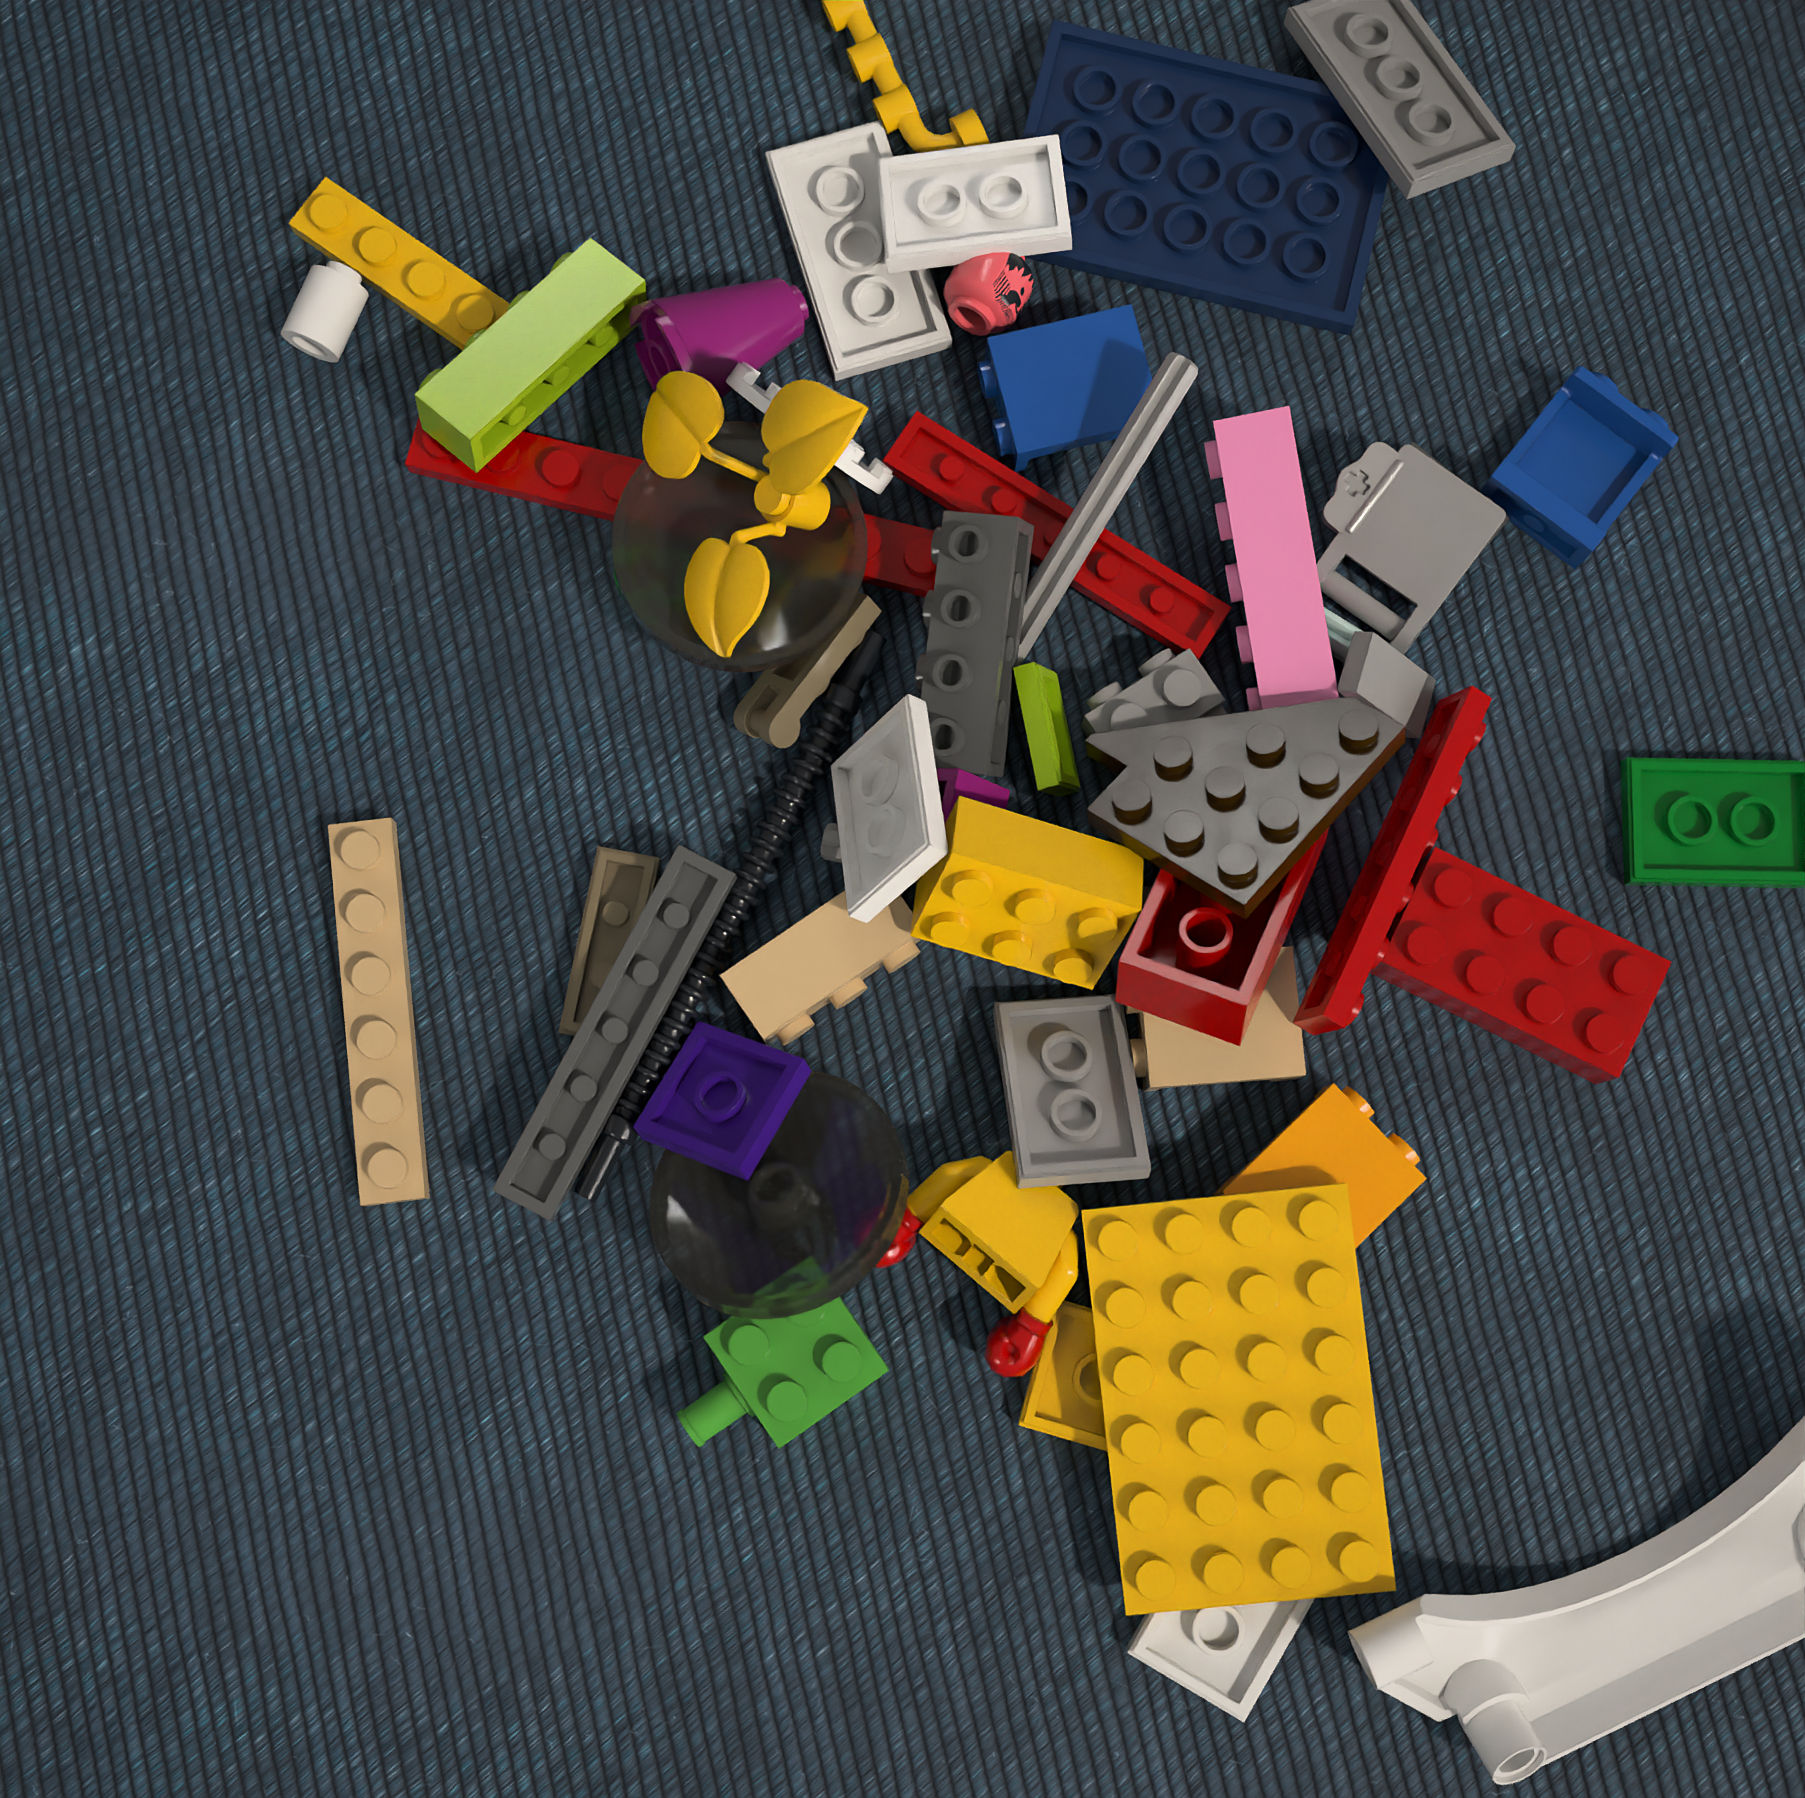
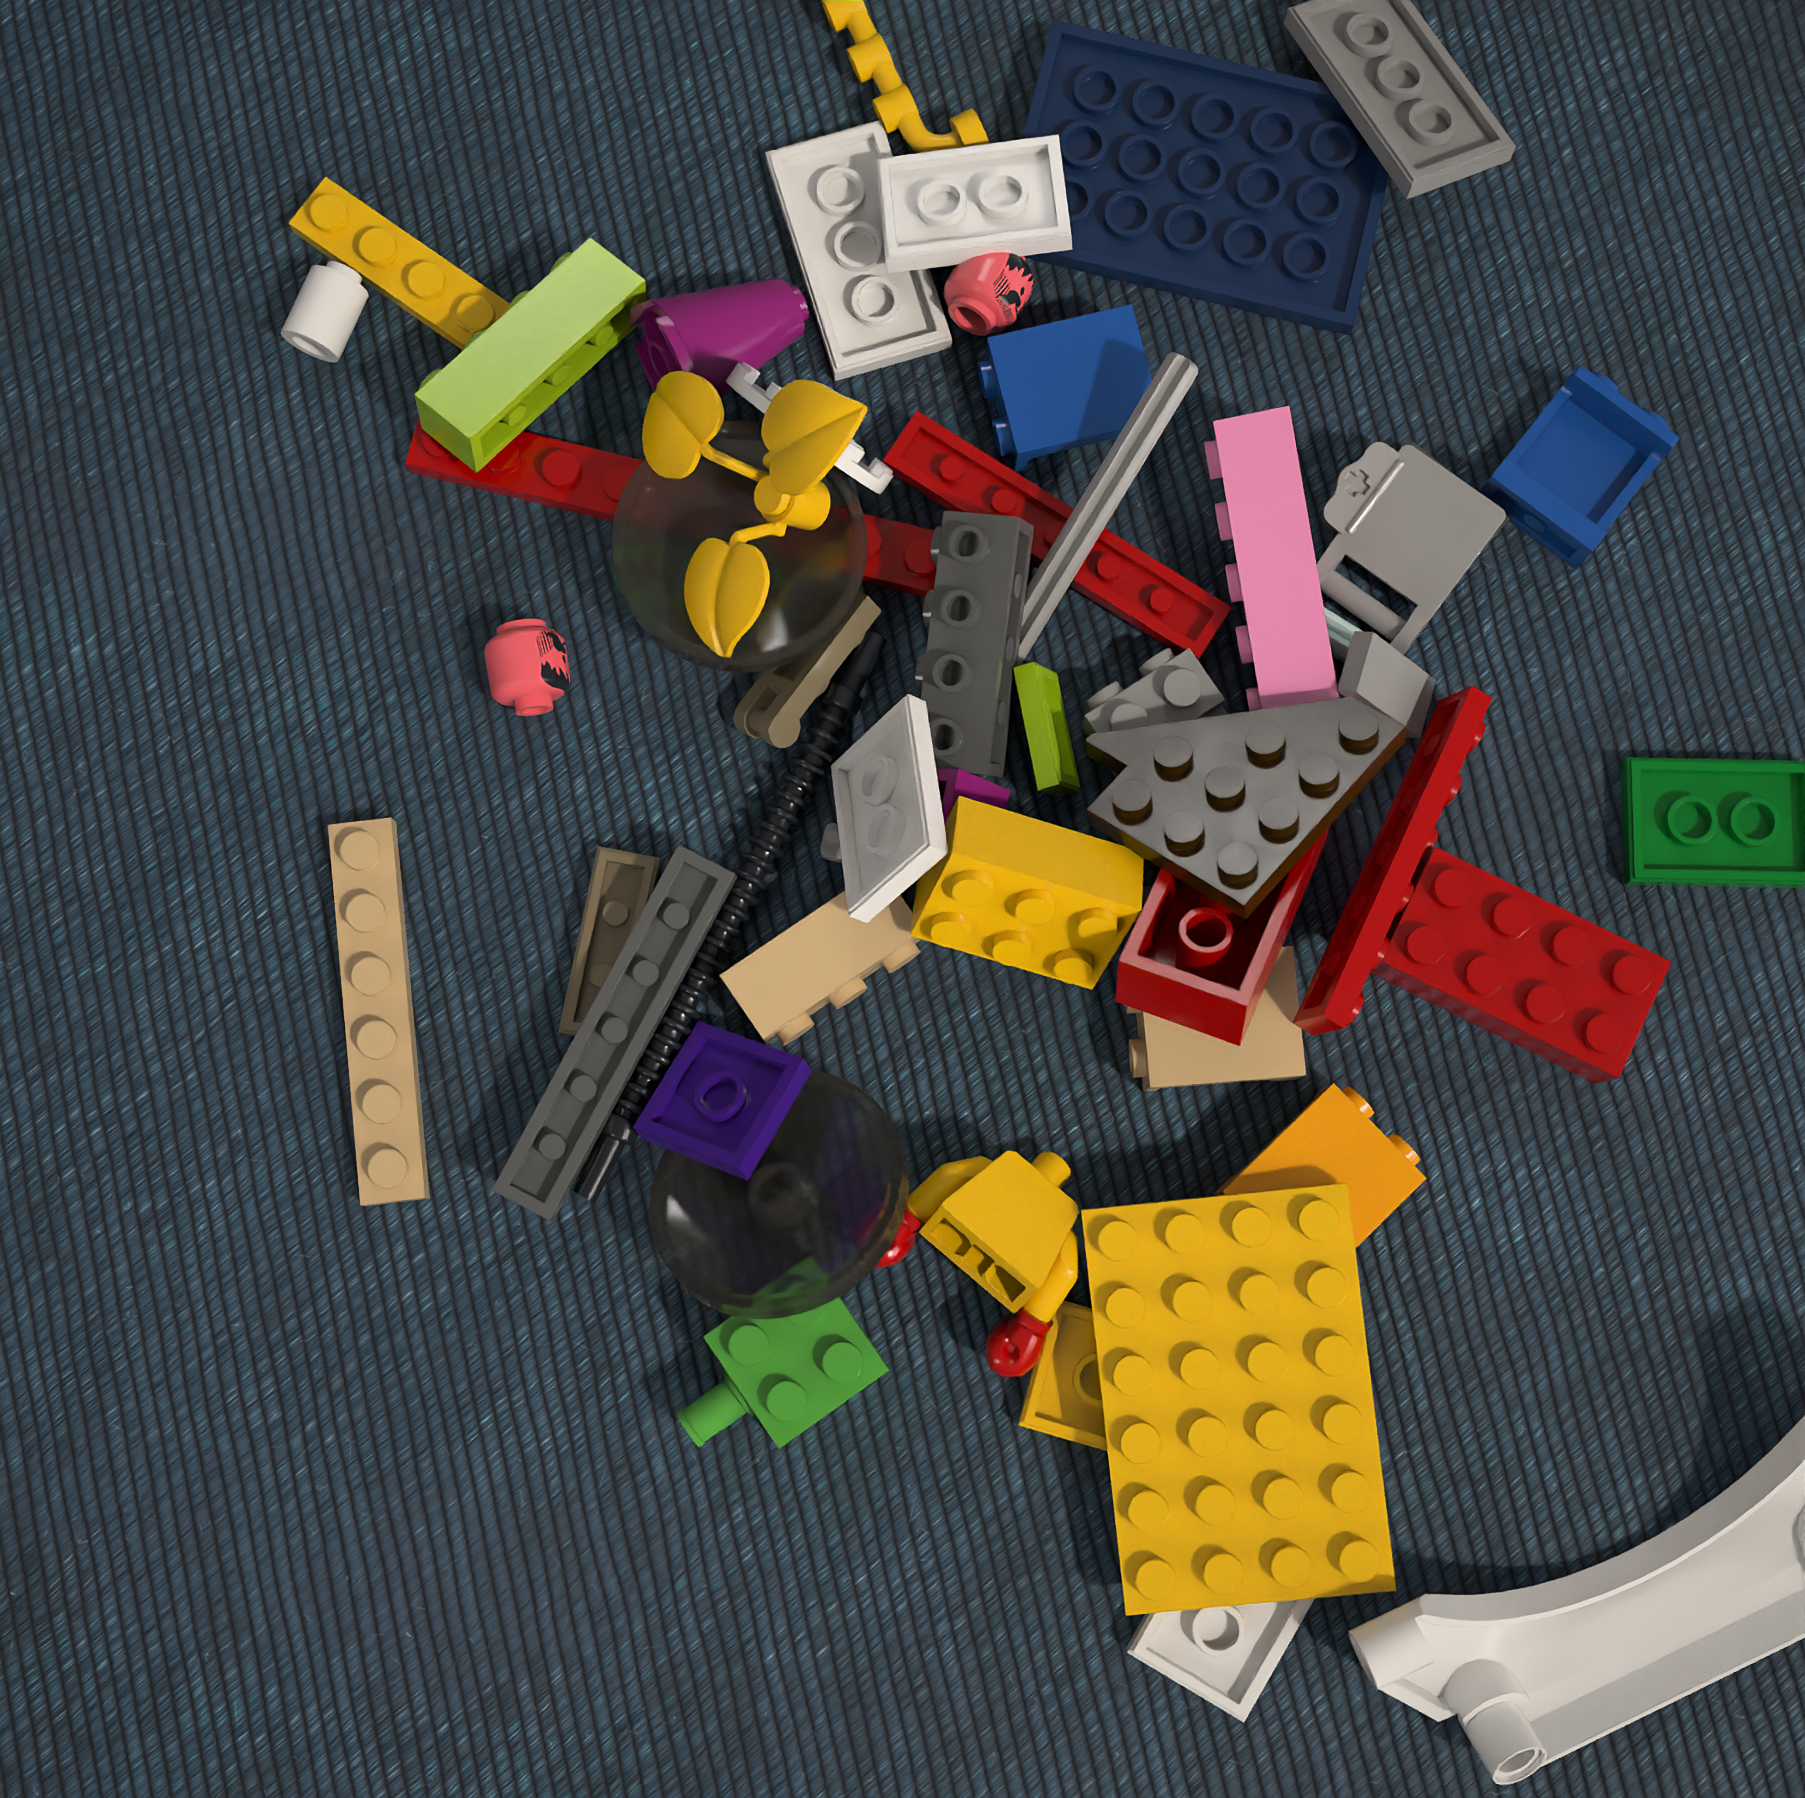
light grey tile [993,994,1151,1189] -> none
none -> coral head [484,619,571,716]

